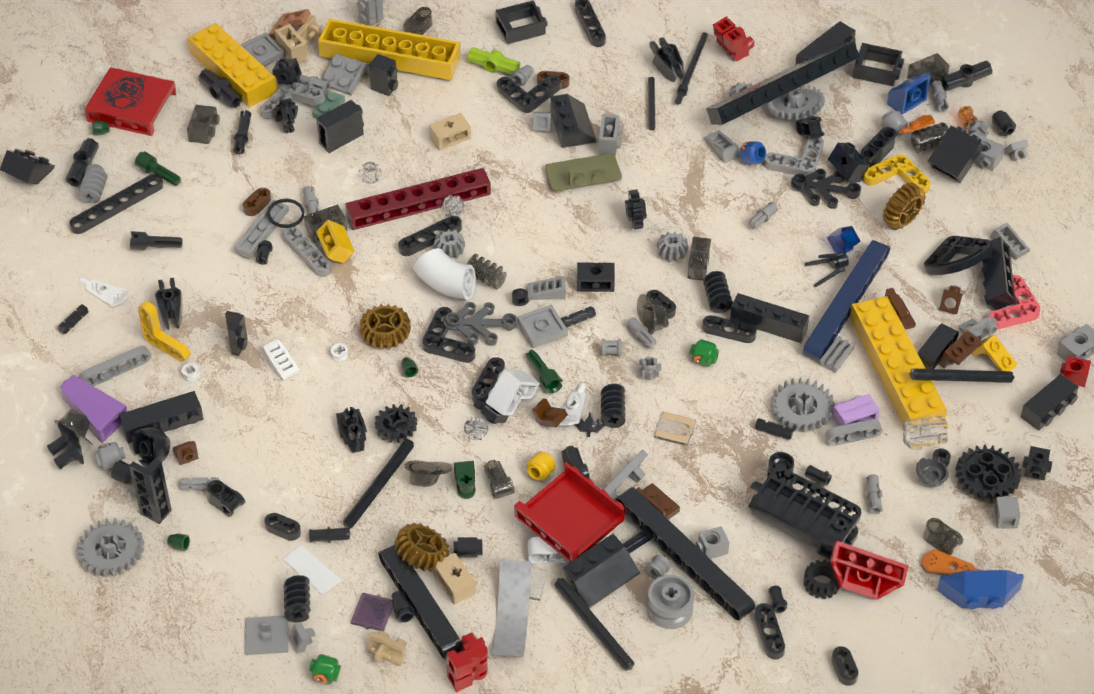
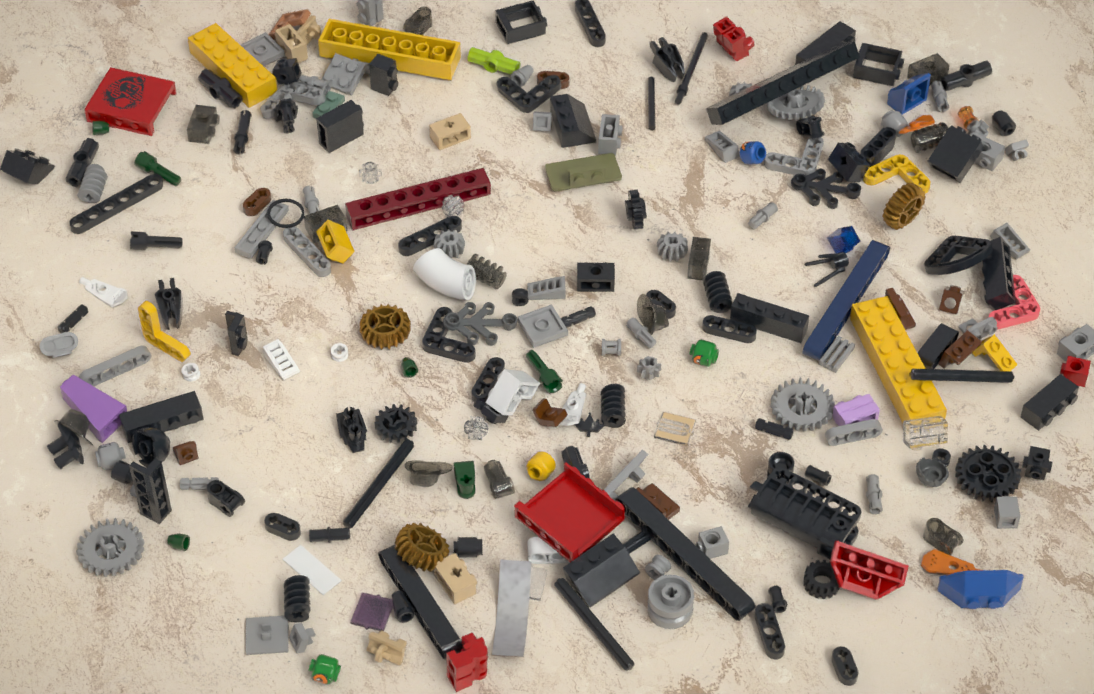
none -> light grey bracket [40,332,78,358]

